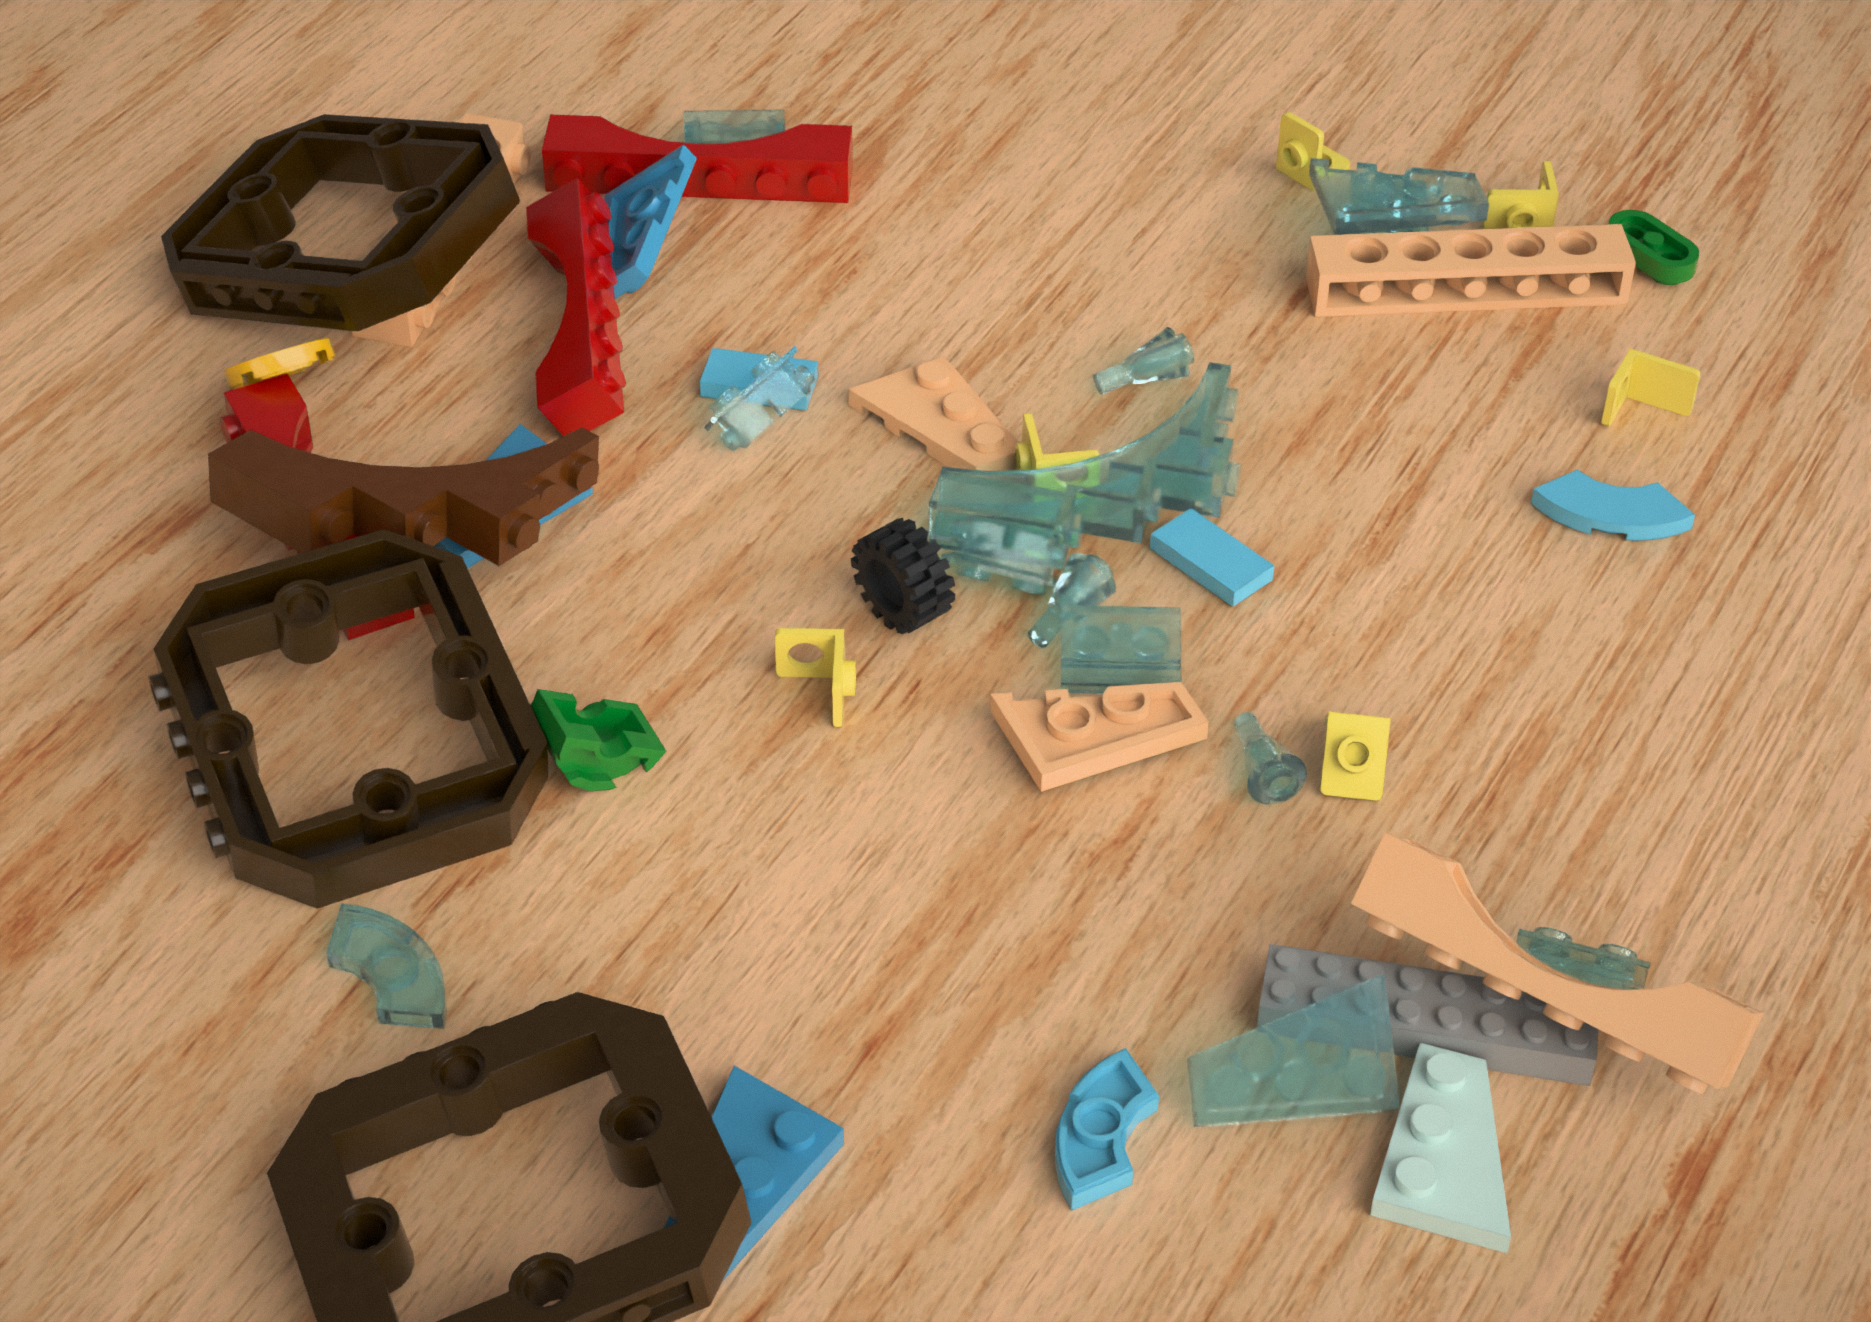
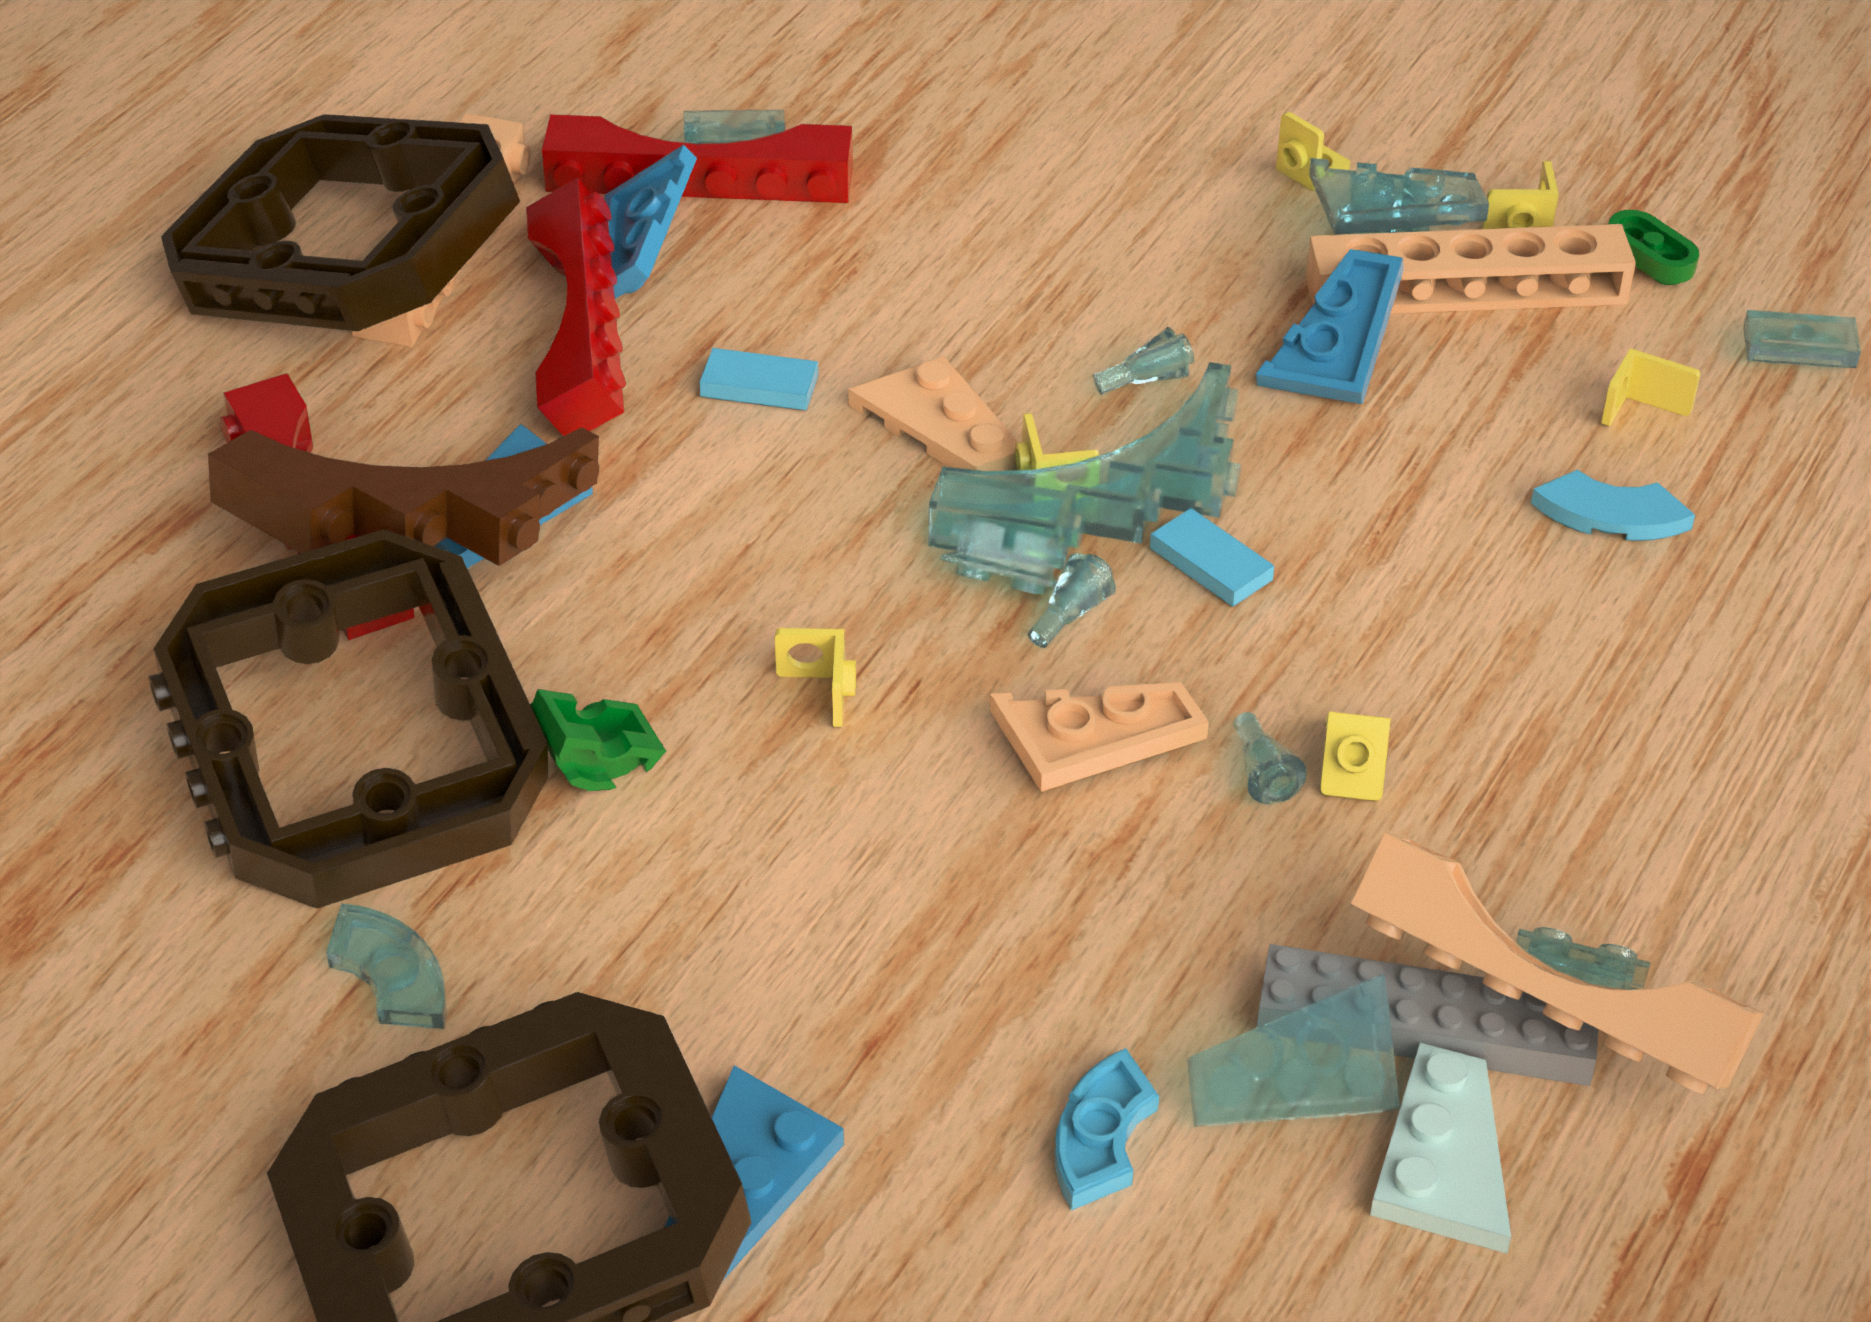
yellow tile [224,338,336,389] -> none
clear light blue hinge [704,346,815,451] -> none
black tyre [851,518,955,634] -> none
clear light blue plate [1060,605,1182,694] -> none
none -> dark azure wing [1255,249,1404,404]
none -> clear light blue plate [1743,310,1861,369]

